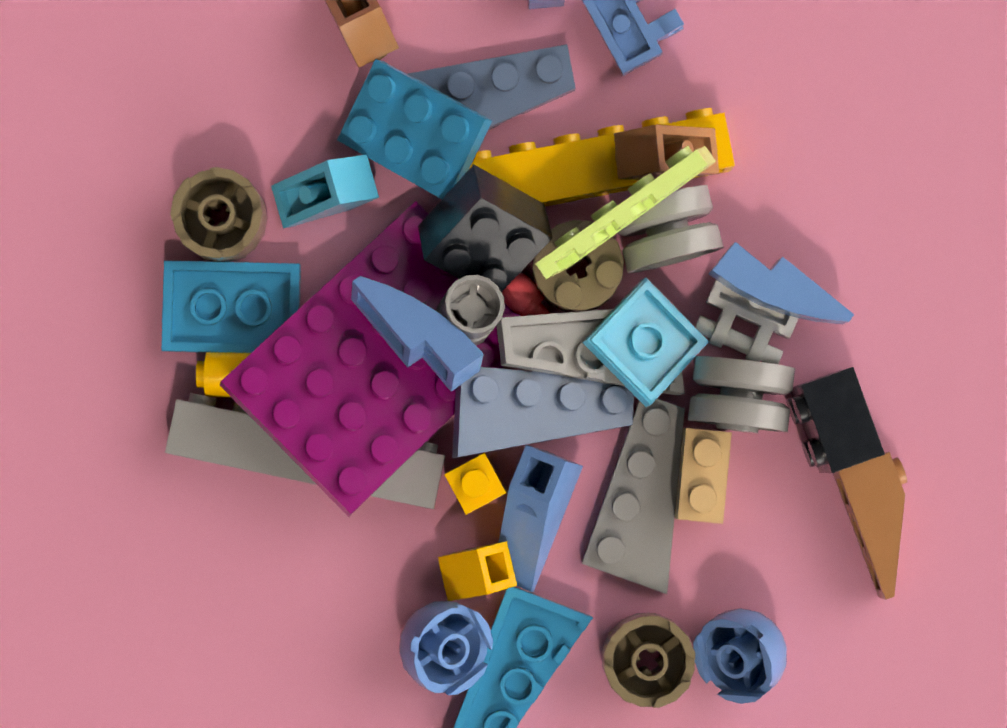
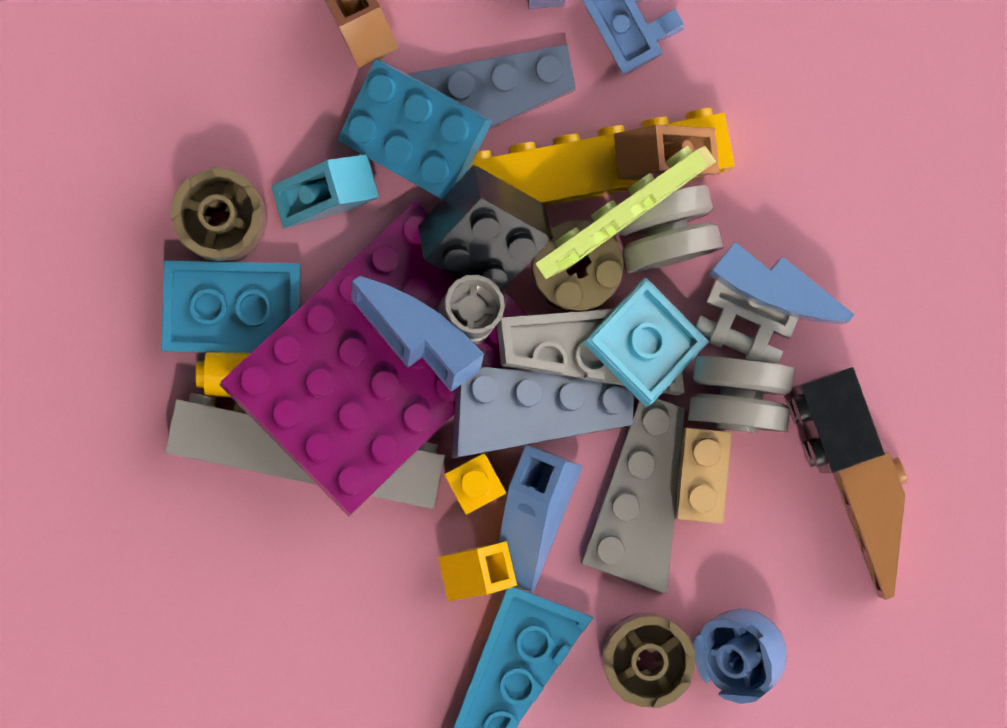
medium blue cylinder [399,601,493,695] -> none
coral cylinder [501,273,552,316] -> none

